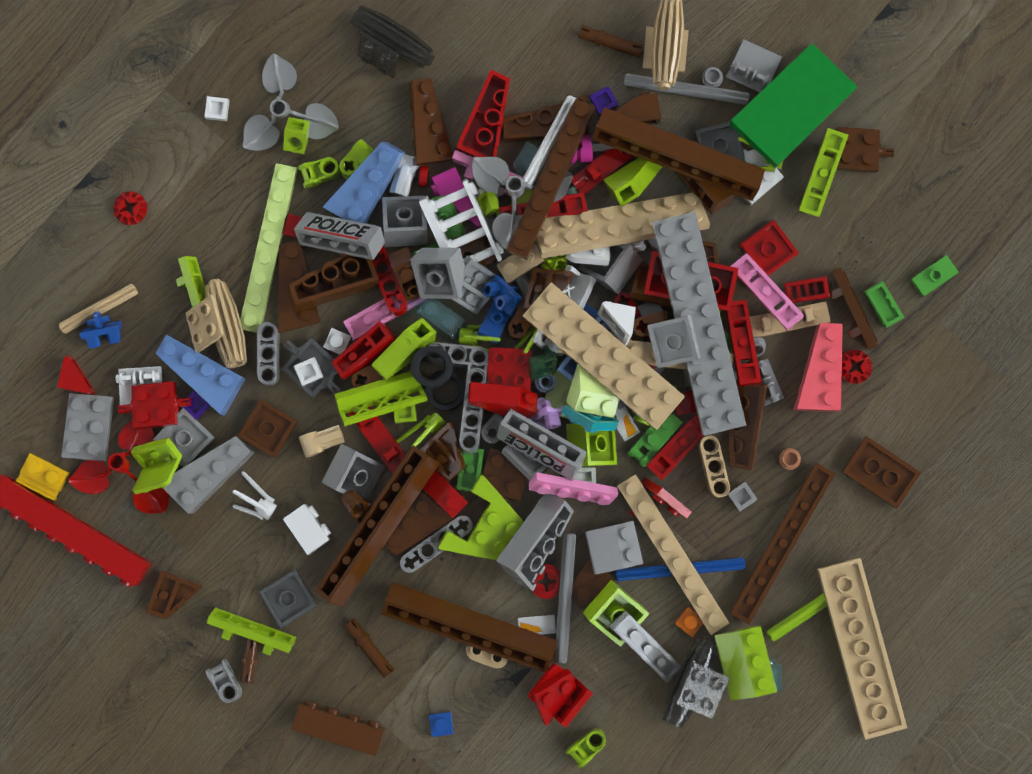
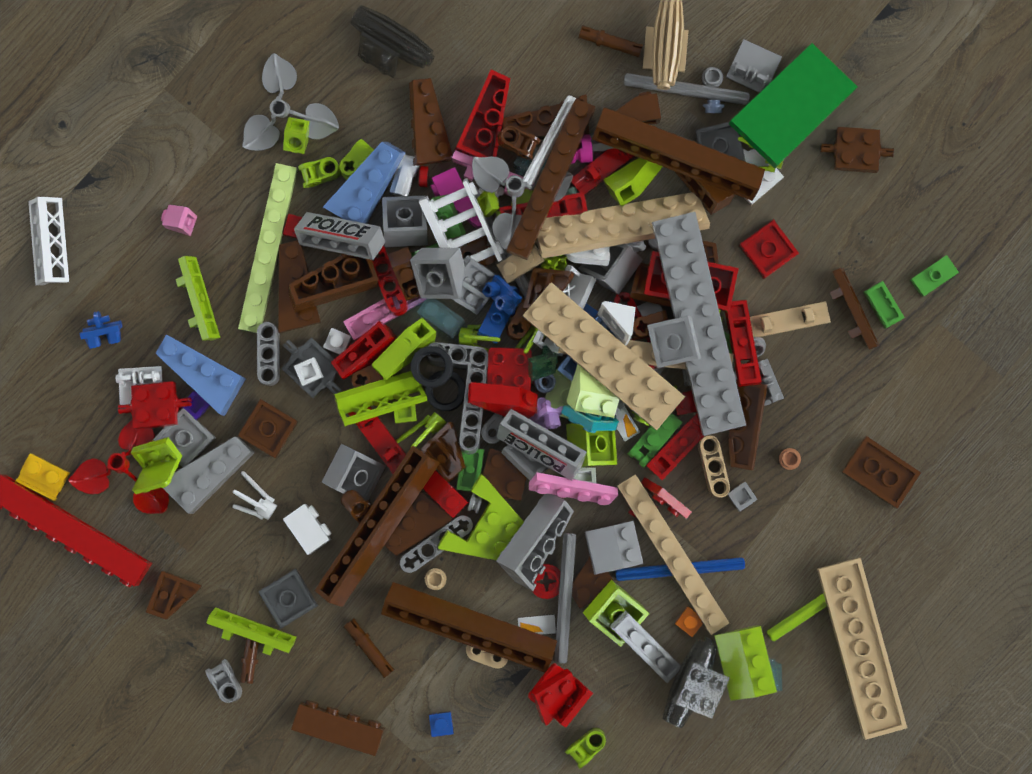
red slope [57,355,96,395] -> none
tan axle [59,284,138,333] -> none
light grey plate [61,393,114,462] -> none
red gear [112,191,148,225] -> none
tan plate [186,279,247,369] -> none
white plate [204,96,230,121] -> none
tan piece [299,425,345,458] -> none
dark purple plate [589,86,618,116] -> none
reddish brown plate [730,463,835,625] -> none
bright pink hinge [731,253,804,331] -> none
red slope [784,276,831,304] -> none
coral wedge [793,323,842,412] -> none
lime hinge [798,128,849,217] -> none
red gear [842,350,873,384] -> none
none -> white fence [28,197,69,285]
none -> bright pink slope [161,205,197,236]
none -> tan plate [425,568,447,590]
none -> light grey bush [467,493,483,514]
none -> reddish brown piece [497,126,541,161]
none -> sand blue plate [703,100,724,113]

